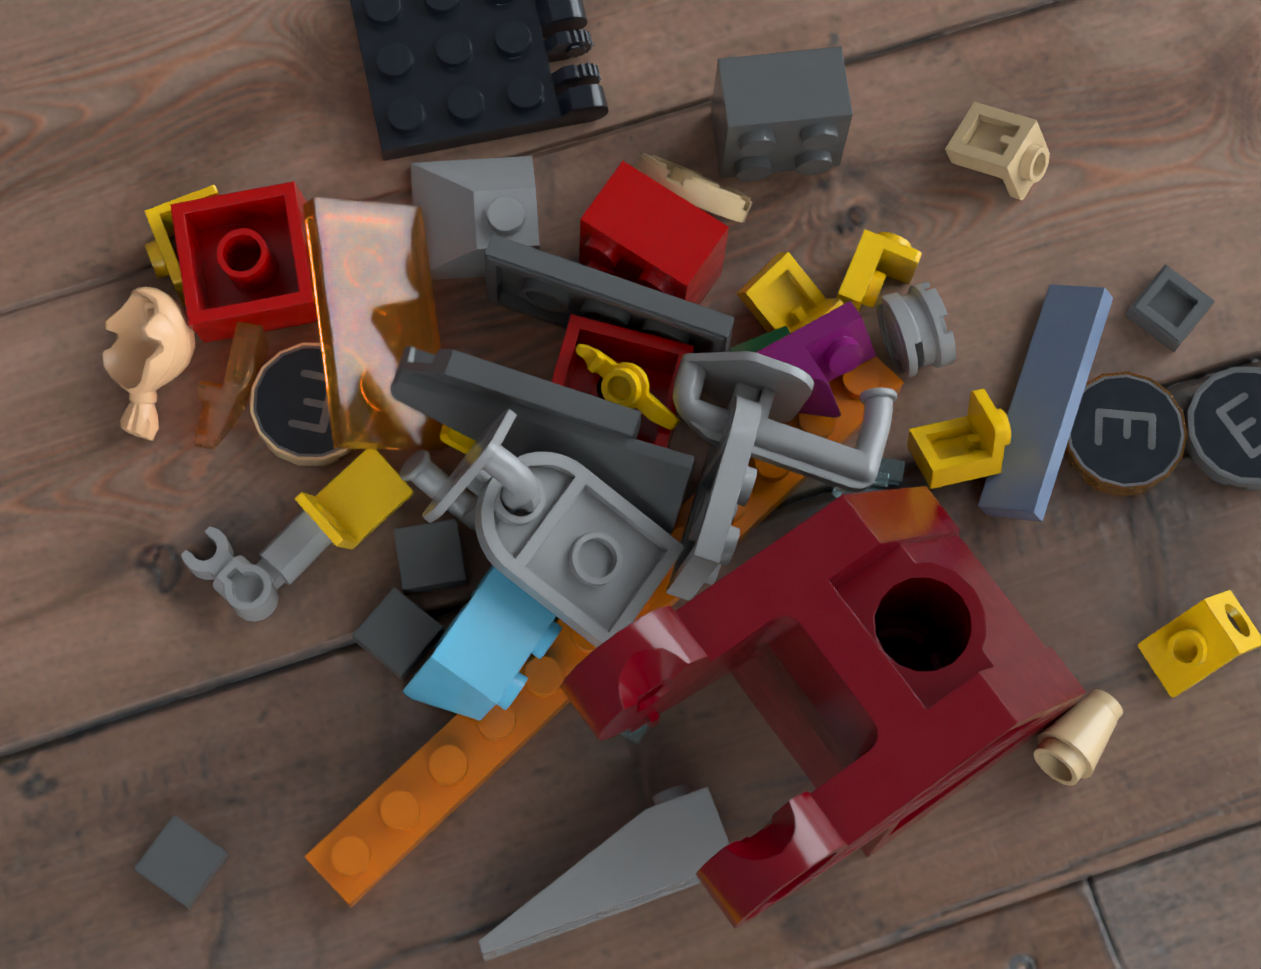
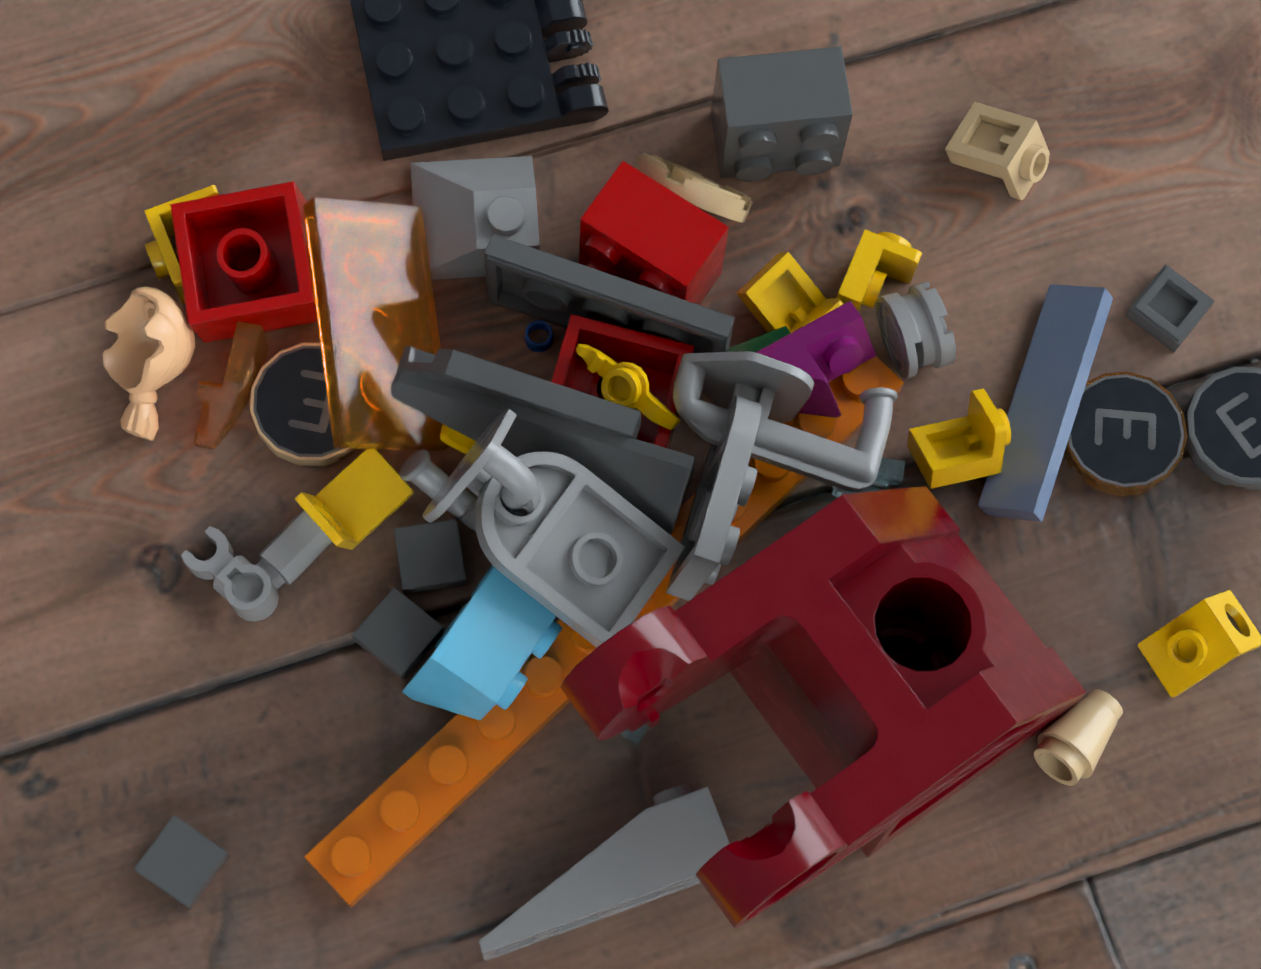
none -> blue piece [525,320,553,352]

